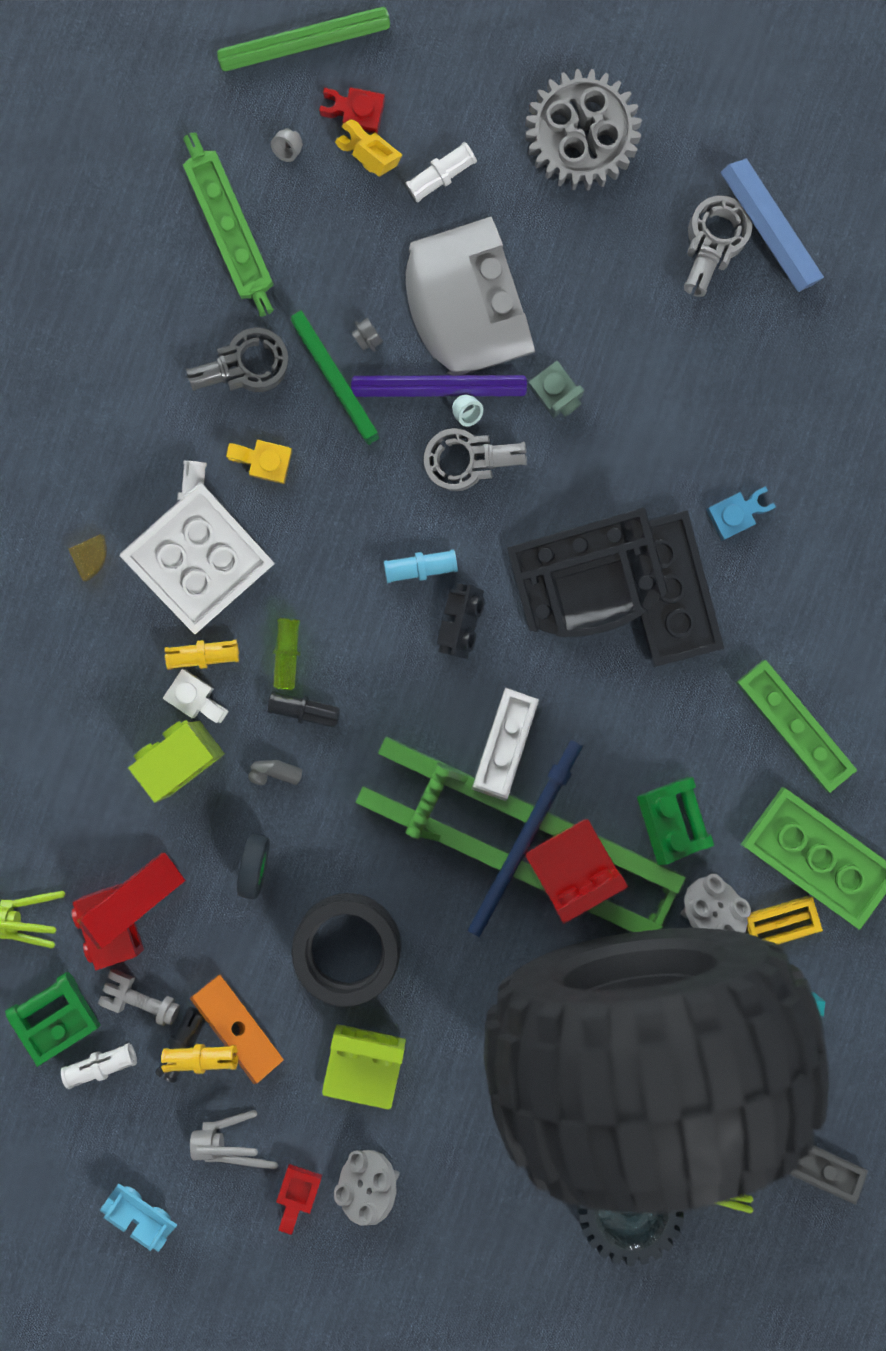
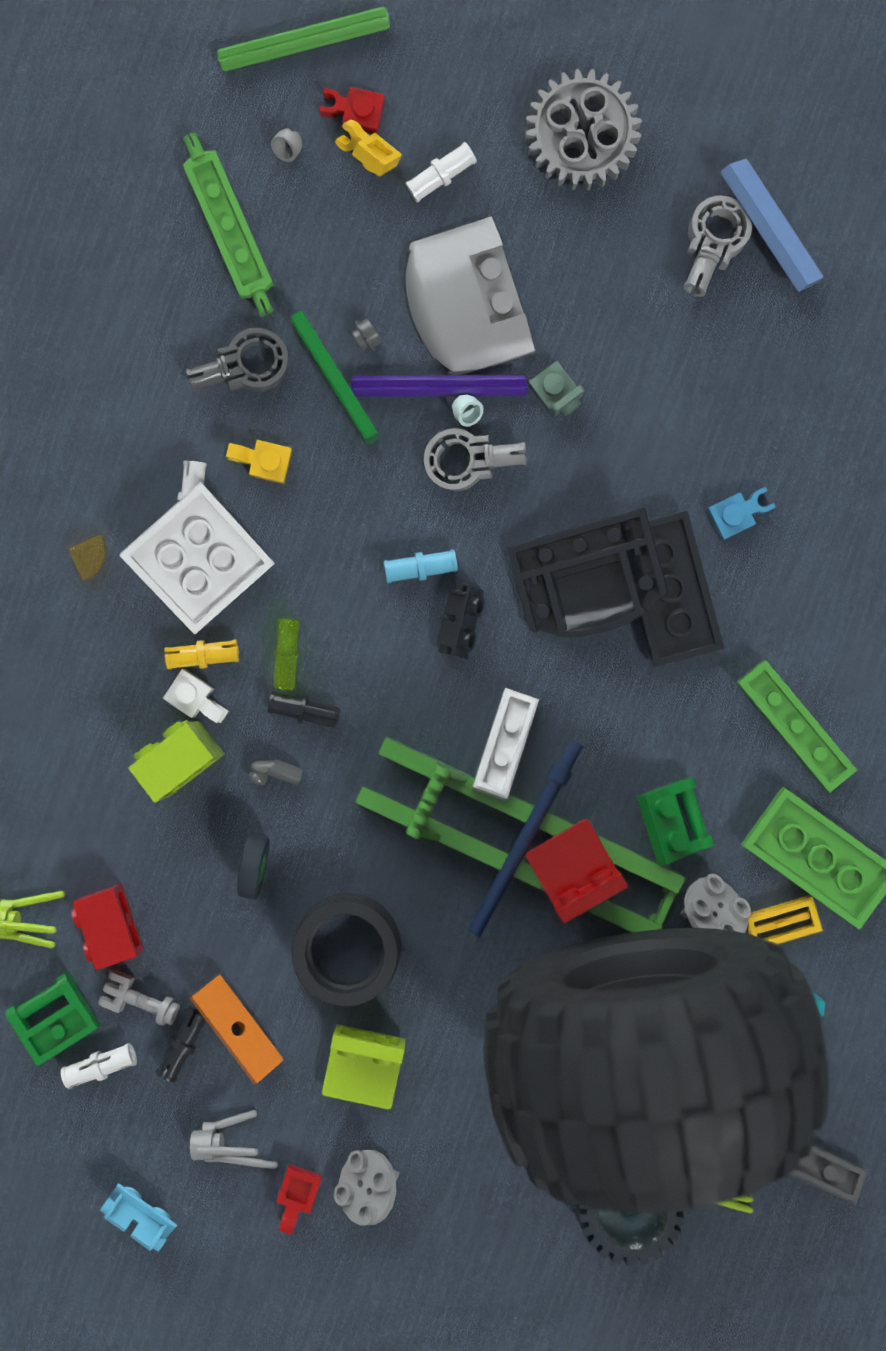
red tile [77,852,186,949] -> none
yellow pin [161,1044,238,1074] -> none

